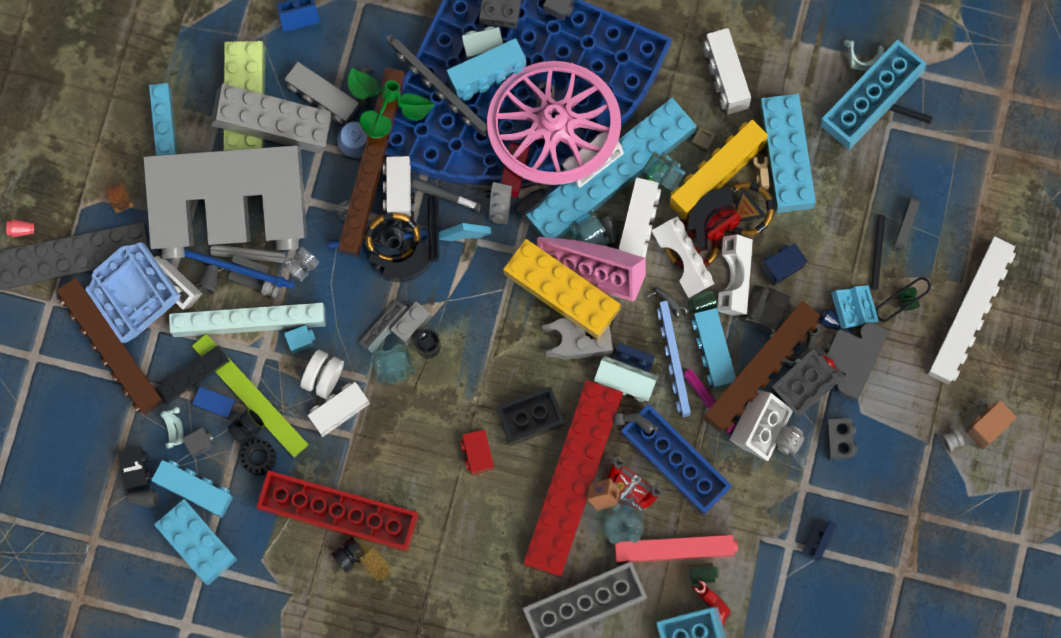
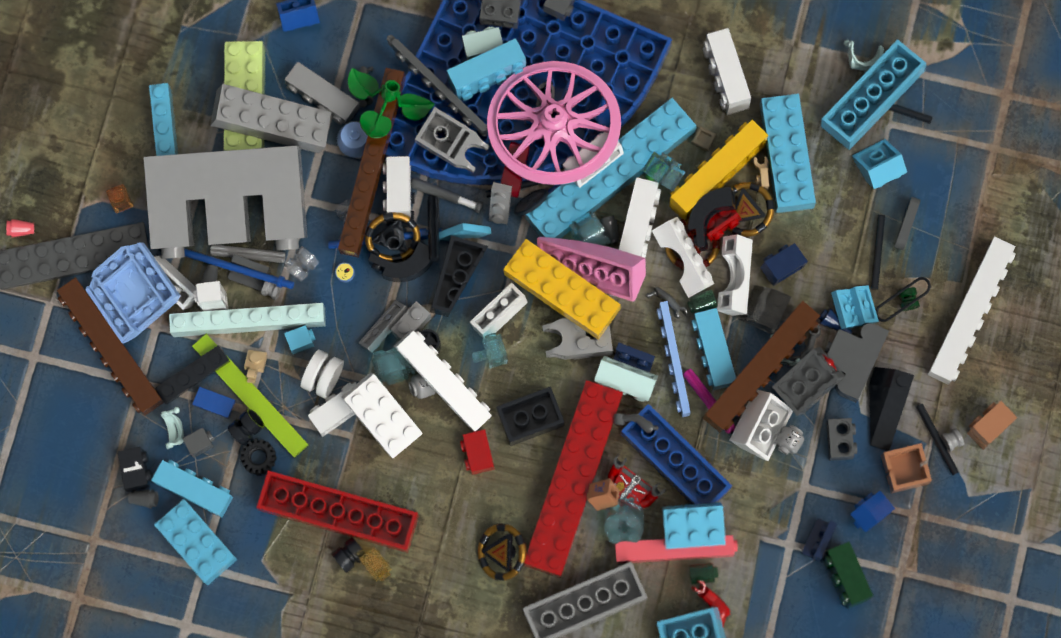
none -> white brick [194,281,229,311]
none -> tan plate [244,350,267,384]
none -> light yellow tile [335,263,355,283]
none -> white brick [341,372,423,458]
none -> white brick [394,330,492,432]
none -> light grey head [408,374,436,399]
none -> light grey brick [415,107,489,173]
none -> black wedge [430,235,488,317]
none -> white brick [470,283,528,341]
none -> clear light blue brick [471,333,508,369]
none -> piece [478,523,526,581]
none -> medium azure brick [662,502,726,549]
none -> dark green brick [823,541,873,609]
none -> blue brick [850,491,895,532]
none -> medium azure slope [852,139,907,189]
none -> black wedge [869,367,914,451]
none -> nougat piece [881,443,932,493]
none -> black bar [916,403,959,476]

